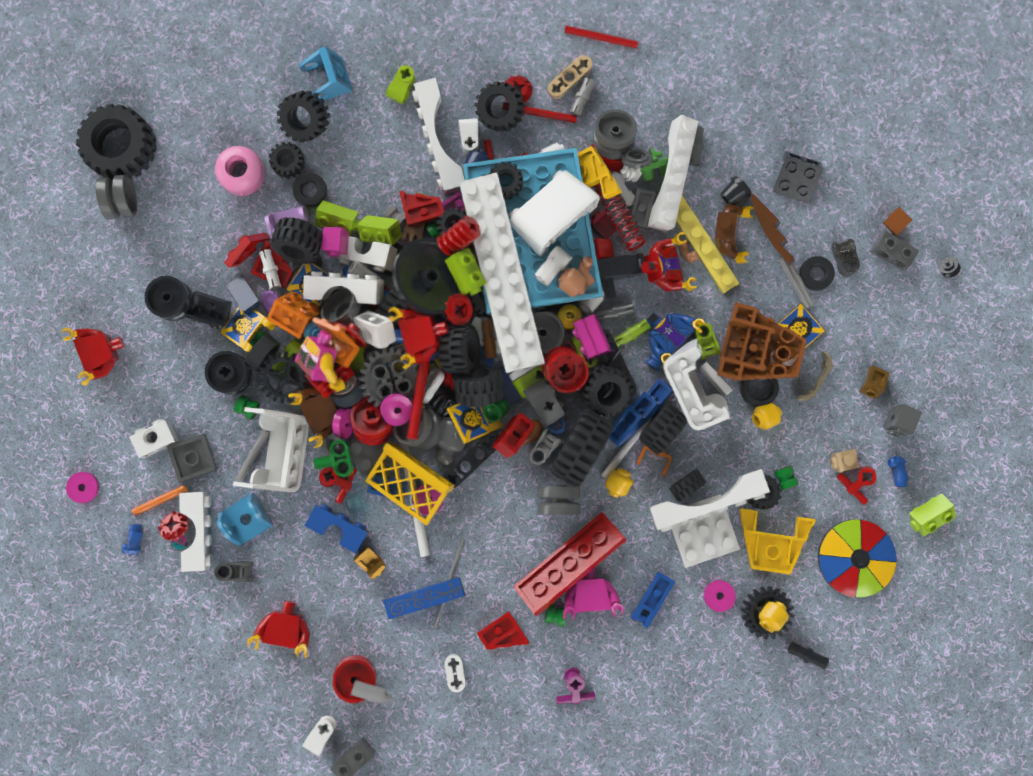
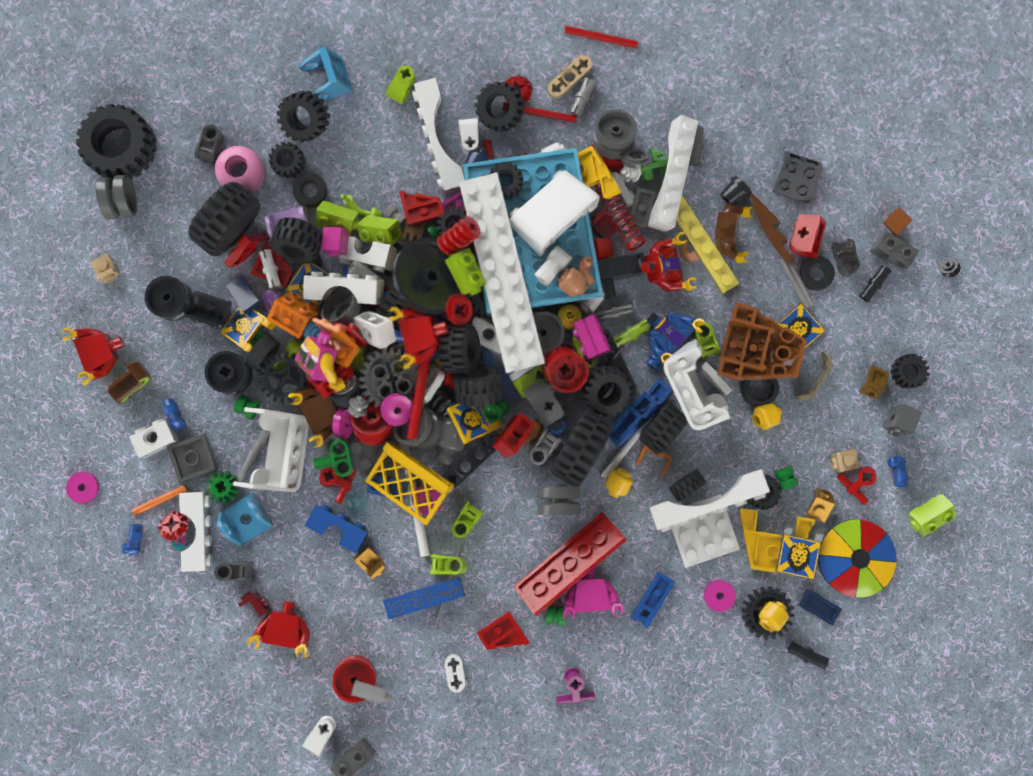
reddish brown axle [481,319,497,359] -> none
none -> tan bracket [90,253,120,283]
none -> reddish brown animal [107,361,151,404]
none -> blue arm [162,398,185,430]
none -> black tyre [188,182,260,256]
none -> dark grey piece [194,124,224,164]
none -> green gear [206,471,240,503]
none -> dark red bracket [238,591,270,617]
none -> lime piece [340,194,382,217]
none -> light grey wheel [348,396,369,418]
none -> lime piece [429,554,468,575]
none -> lime piece [452,500,484,538]
none -> flag [775,520,825,580]
none -> brick [789,214,827,258]
none -> dark blue tile [798,589,842,626]
none -> pearl gold bracket [806,488,835,523]
none -> black pin [859,265,892,303]
none -> black tyre [891,354,930,389]

